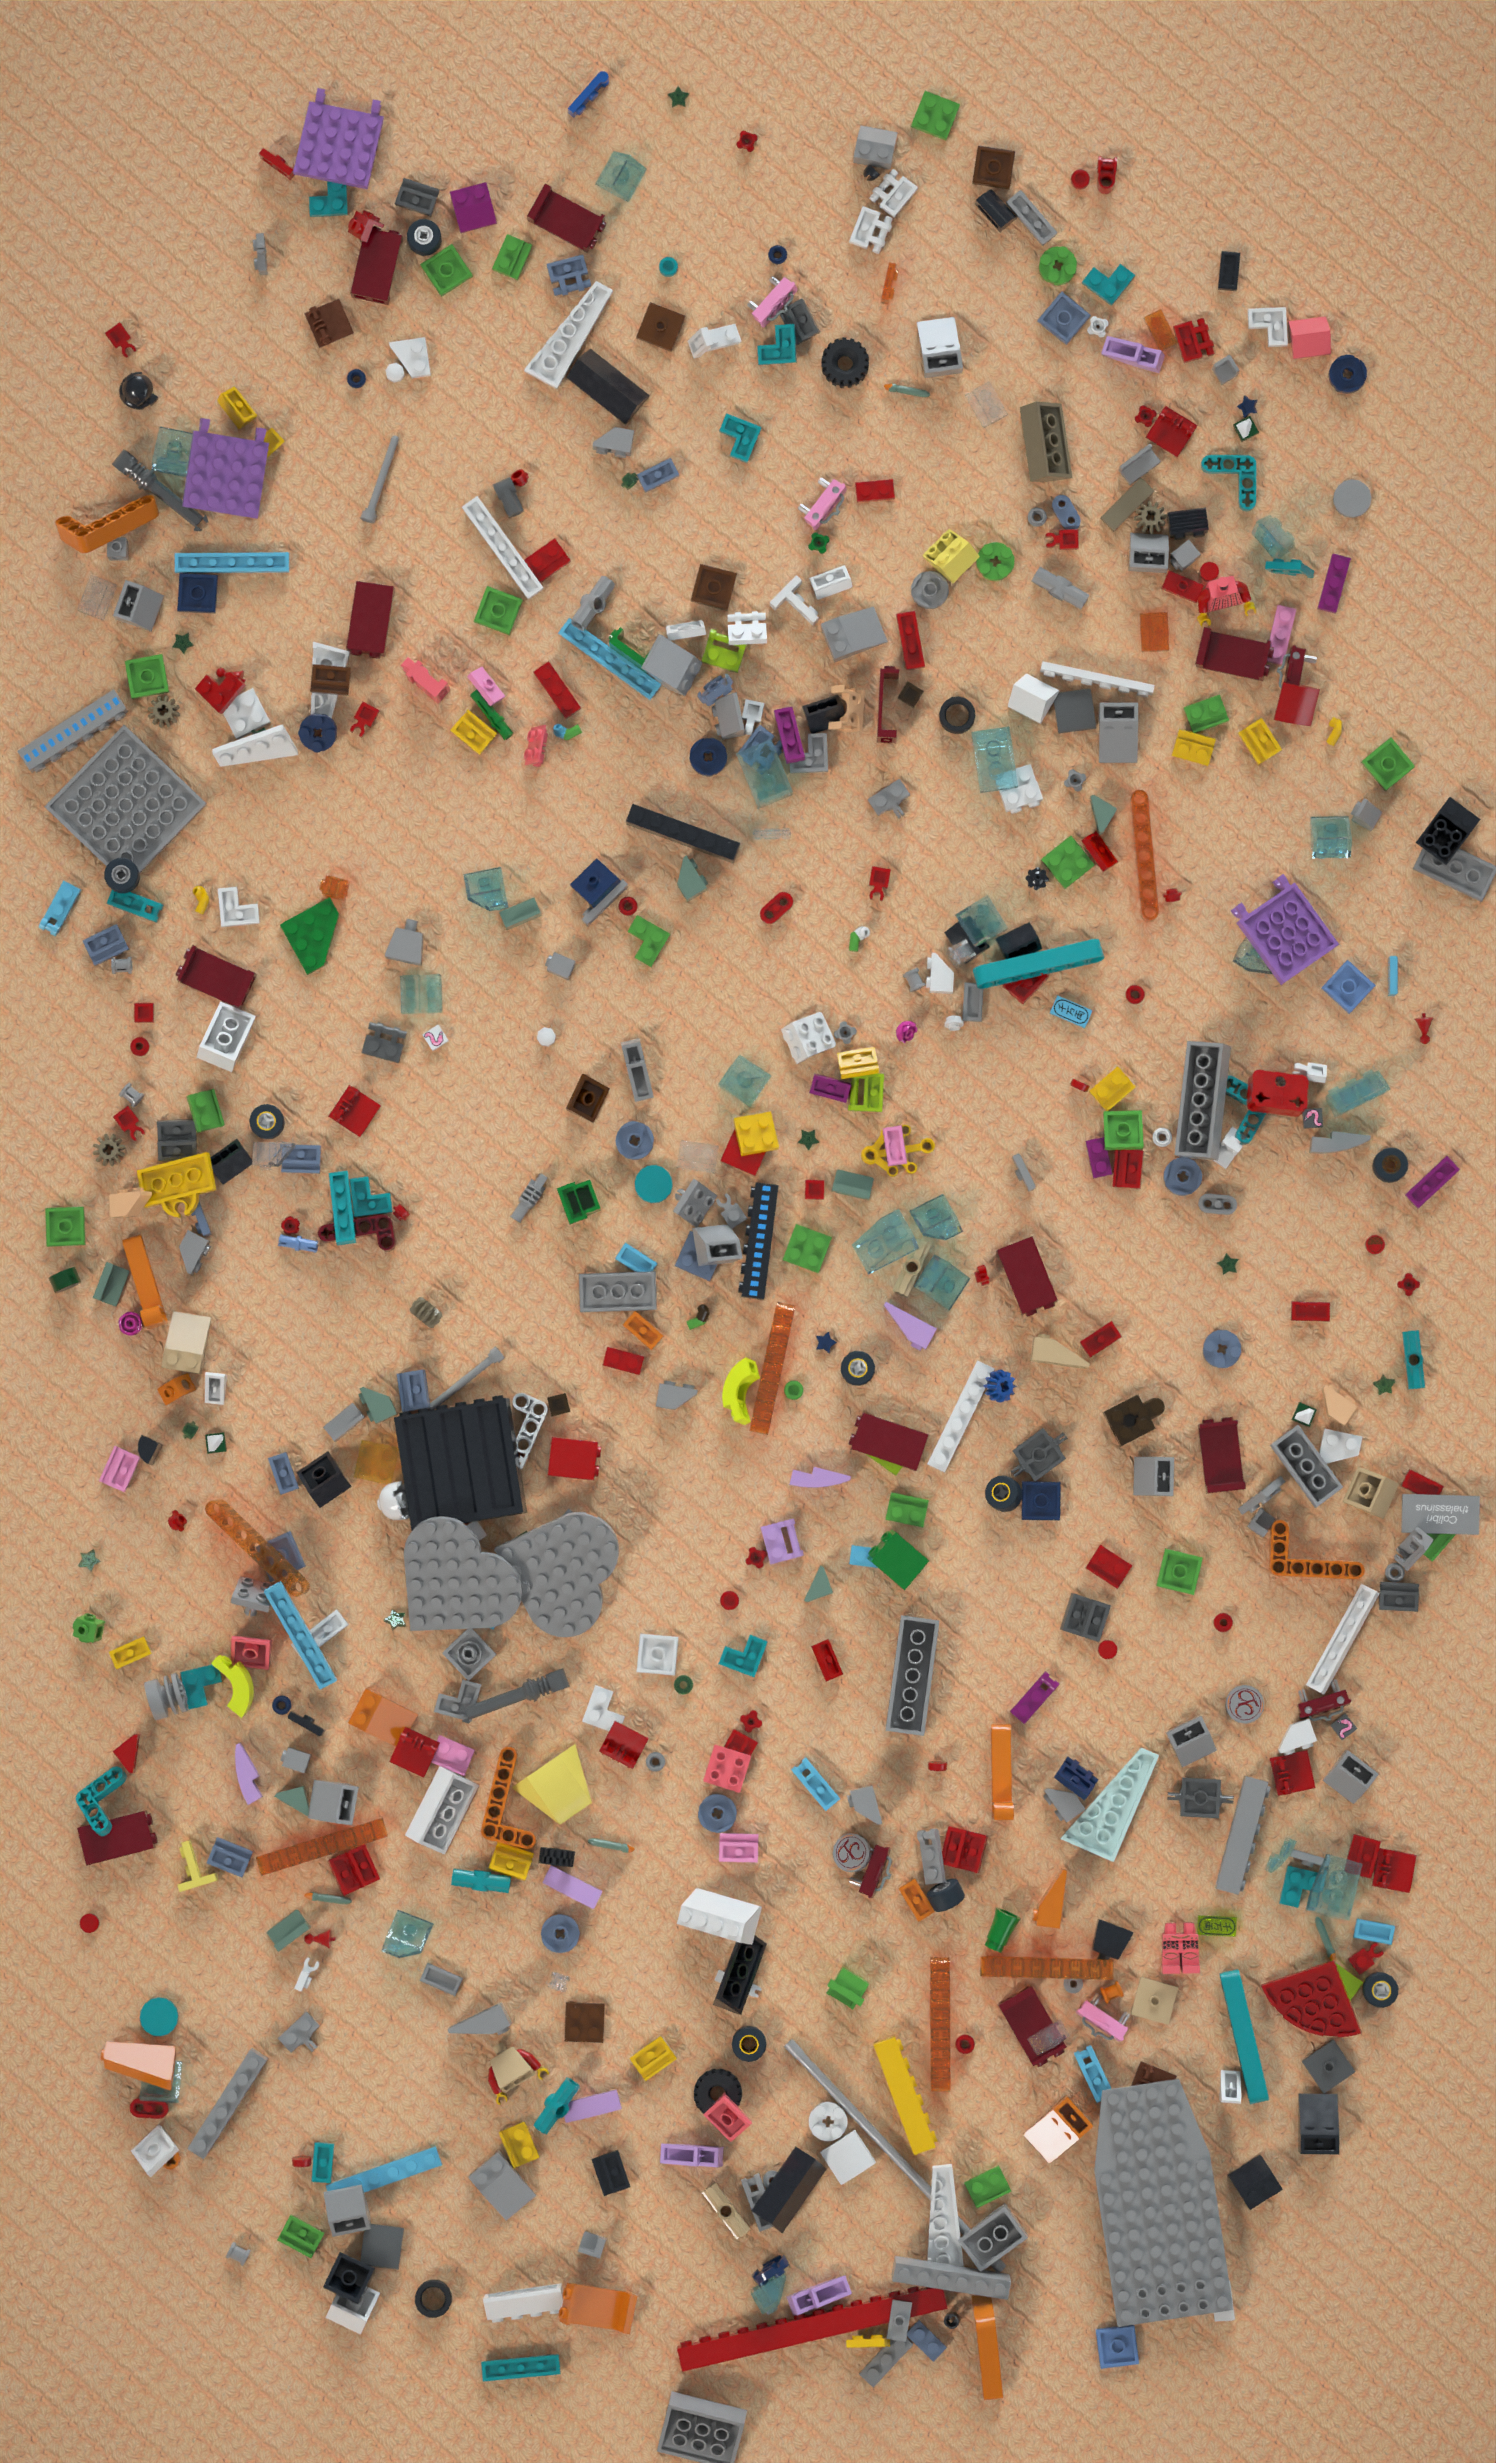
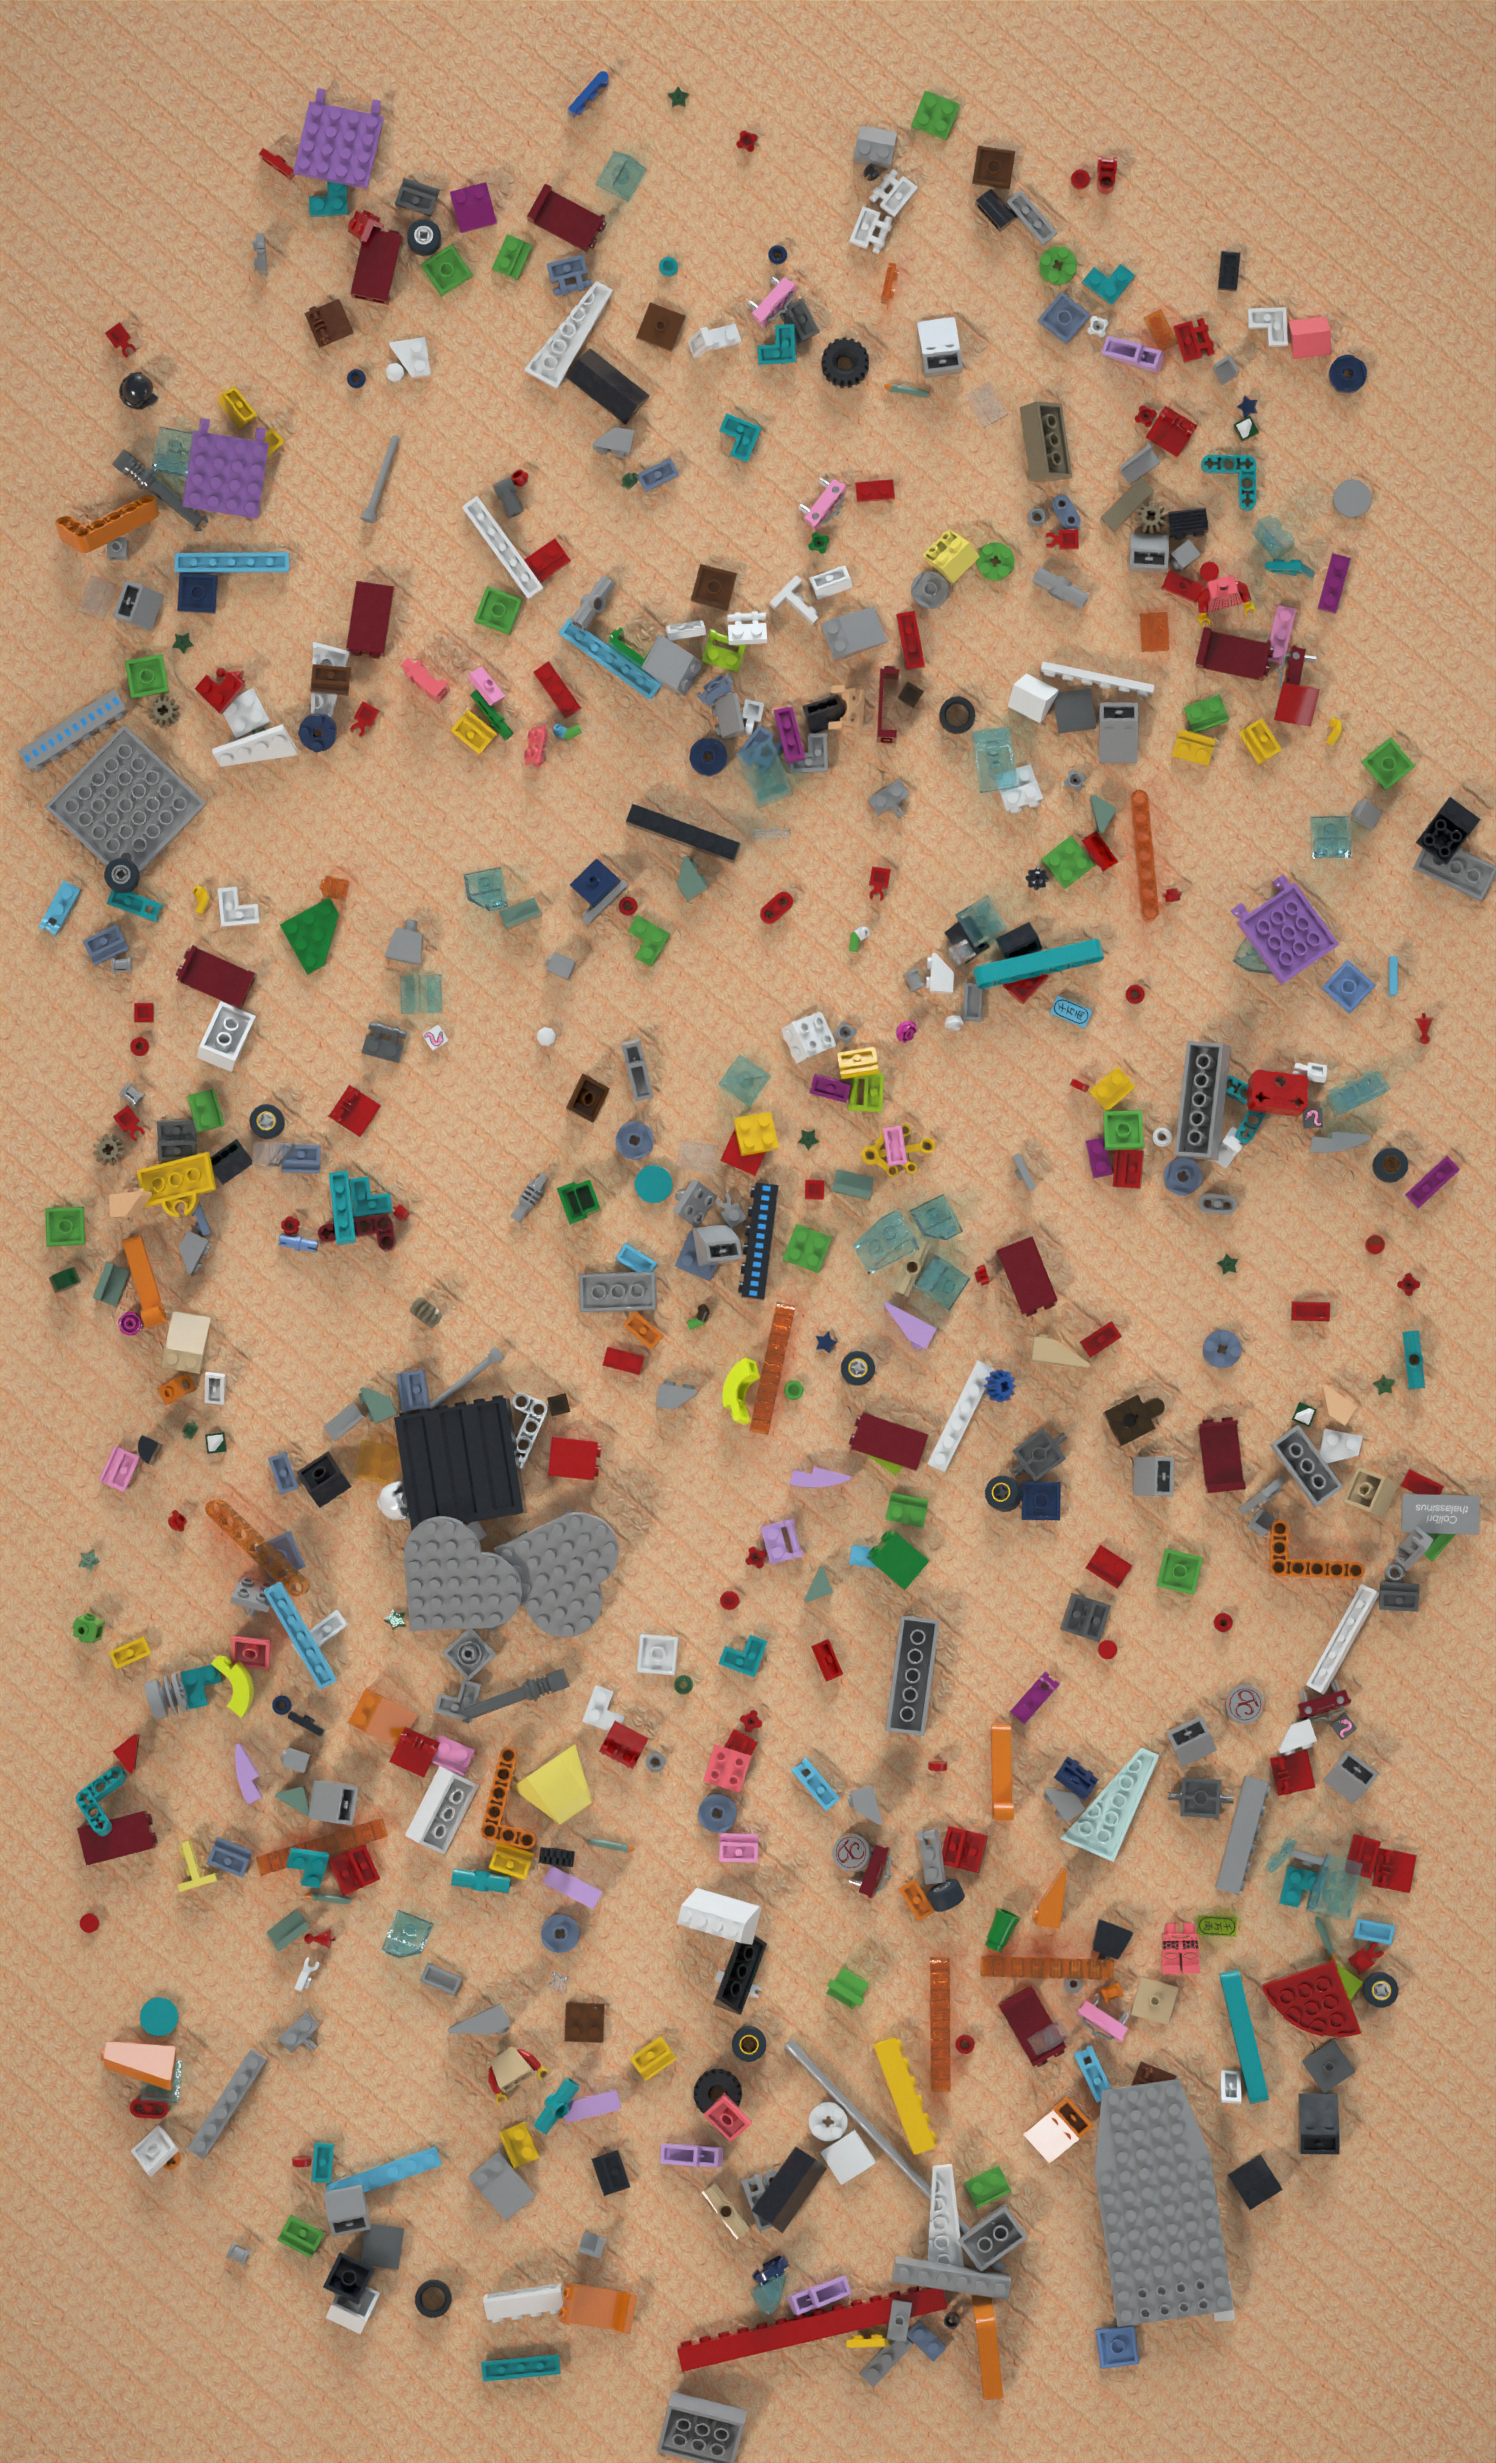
none -> teal plate [286,1848,329,1888]

